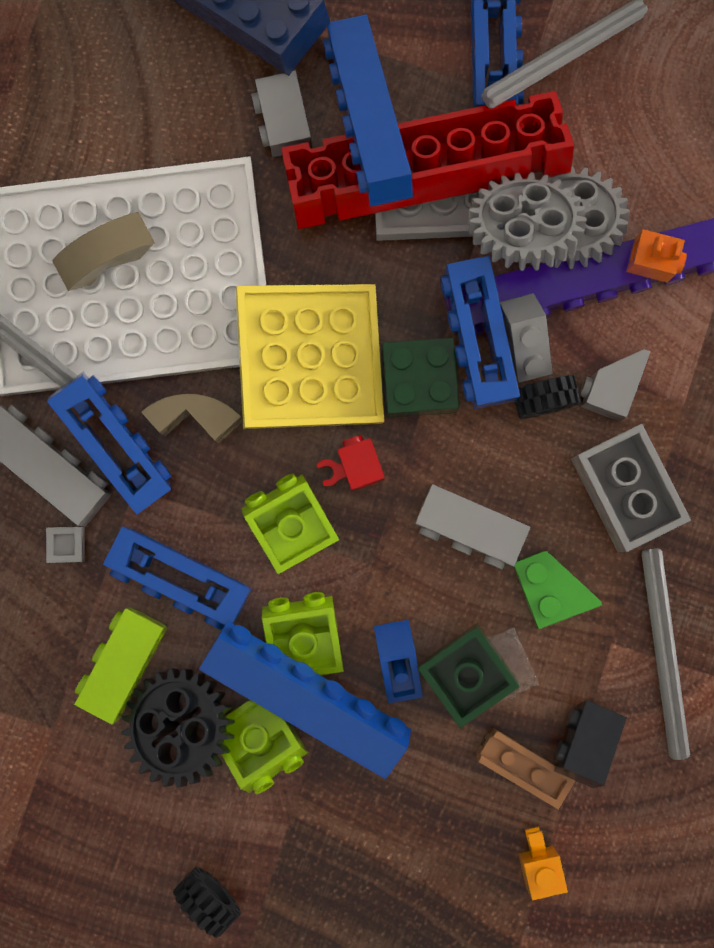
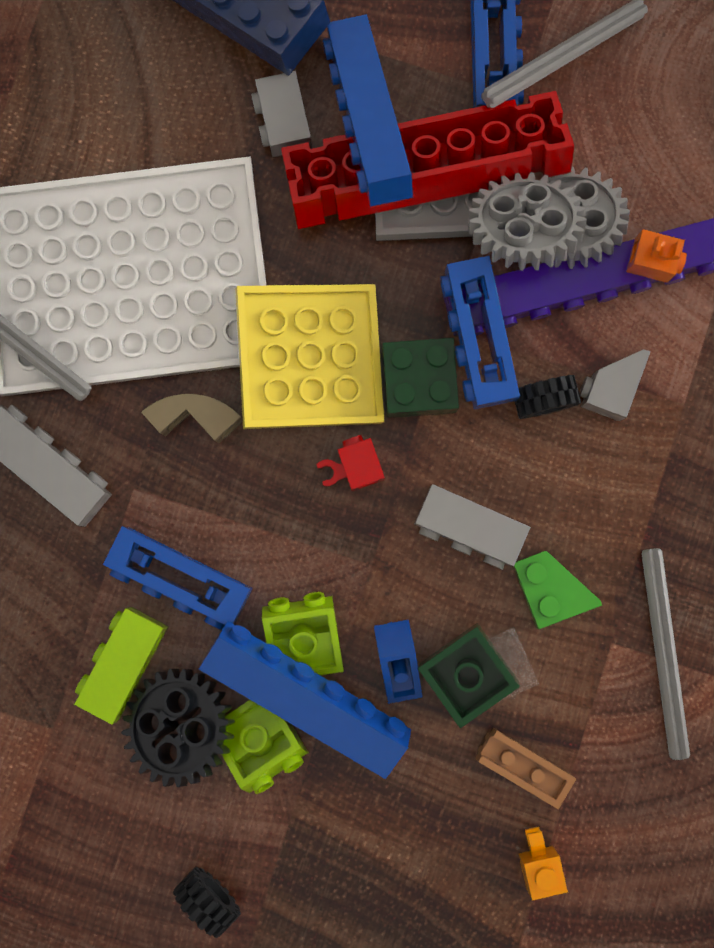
light grey plate [46,527,85,563] -> none
blue brick [47,371,172,515] -> none
dark tan brick [52,212,155,291] -> none
lime plate [241,474,339,574] -> none
light grey brick [500,293,553,383] -> none
black brick [553,700,627,789] -> none
light grey brick [571,424,691,553] -> none

